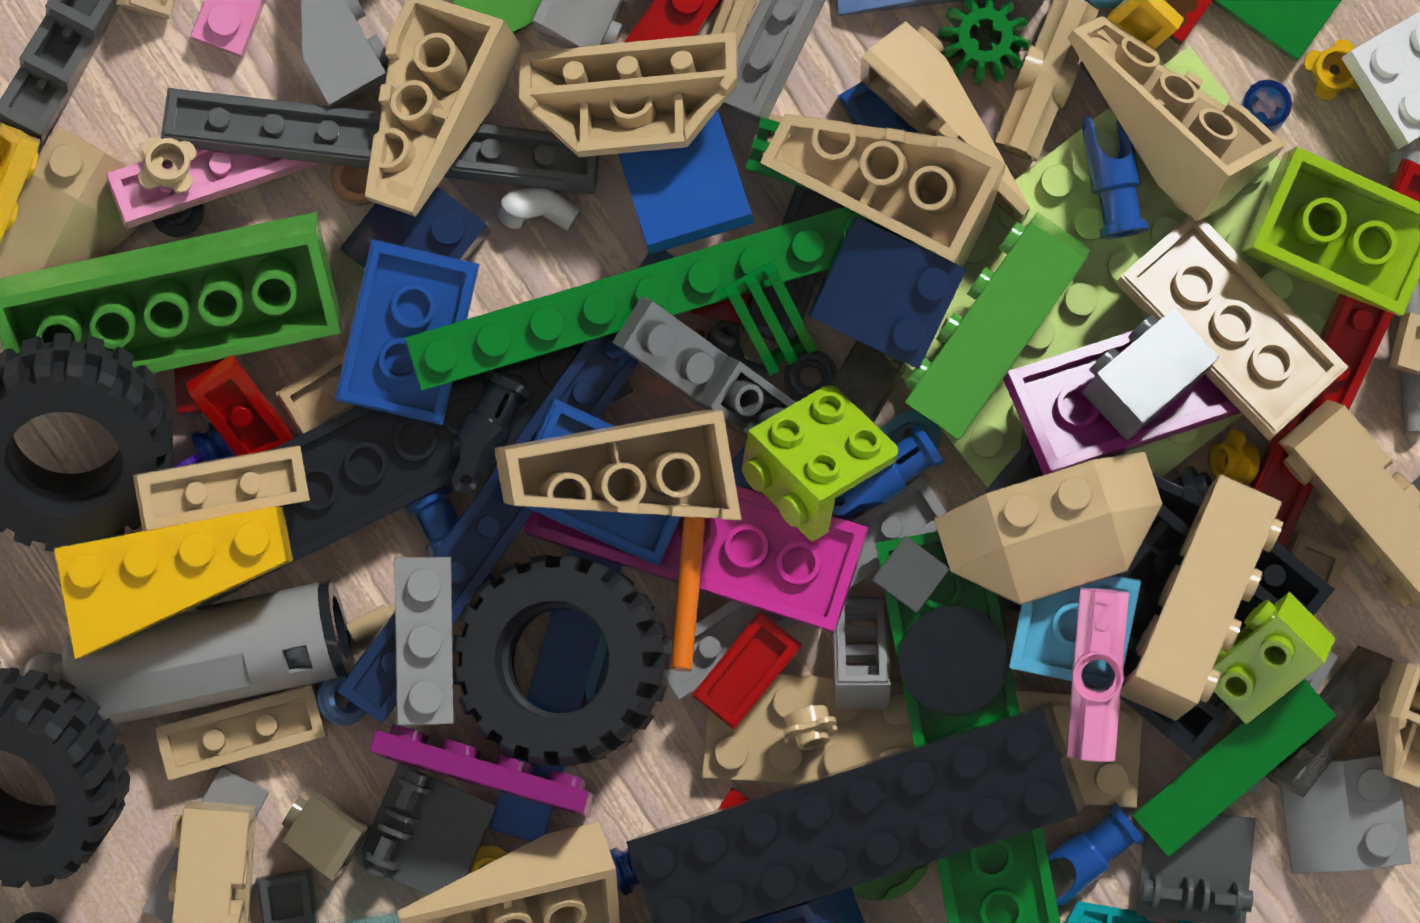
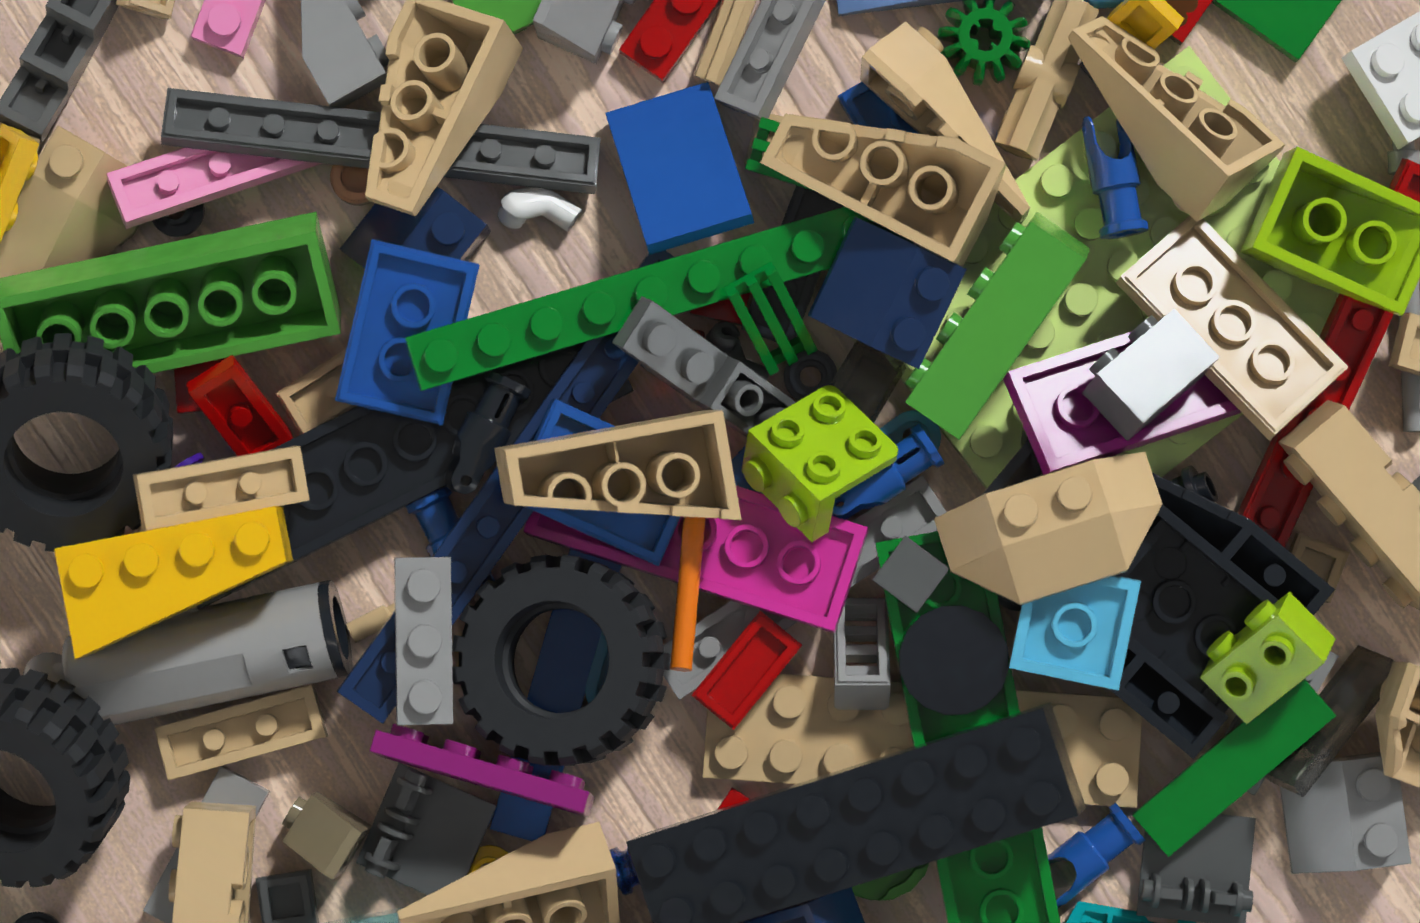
tan plate [138,137,196,193] -> none
clear blue bush [191,422,237,462] -> none
medium blue plate [316,677,366,726] -> none
tan wedge [519,32,738,157] -> none
tan plate [783,705,838,750] -> none
bright pink piece [1066,588,1129,762] -> none
tan wedge [1121,474,1283,721] -> none
yellow plate [1208,429,1260,485] -> none
clear blue bush [1242,79,1292,131] -> none
yellow plate [1303,39,1360,101] -> none

